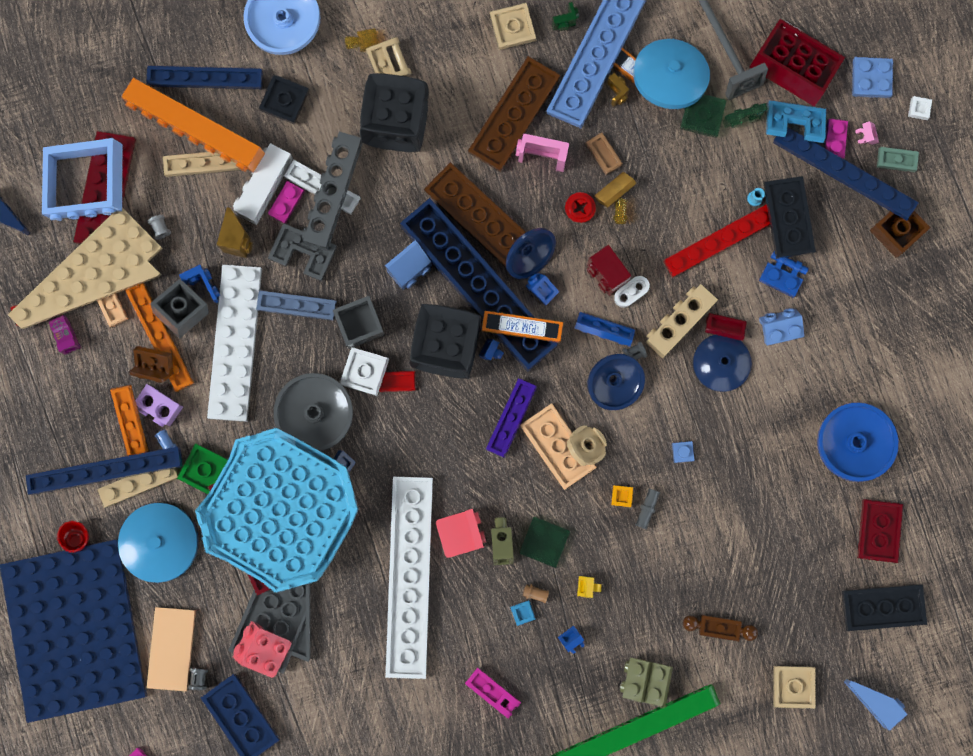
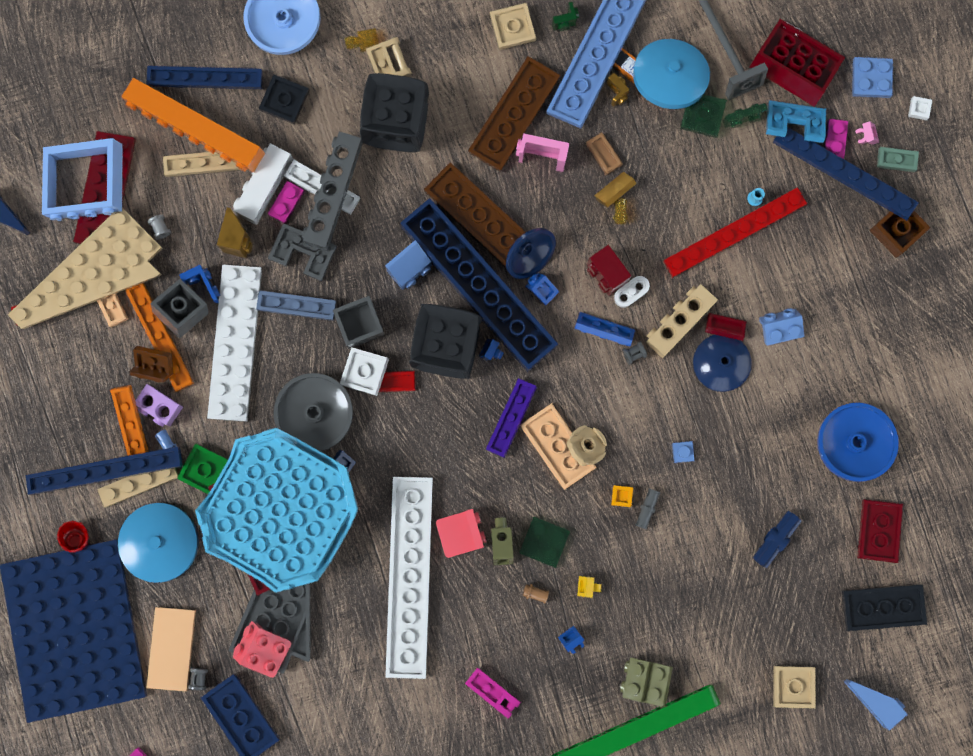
magenta leg [49,315,81,355] -> none
tile [482,311,563,343] -> none
dark azure tile [510,600,535,626] -> none
red gear [565,192,596,223] -> none
dark blue dish [587,354,645,410] -> none
reddish brown plate [683,615,758,641] -> none
blue plate [759,251,809,298] -> none
black plate [763,176,816,259] -> none
none -> dark blue piece [752,511,802,568]

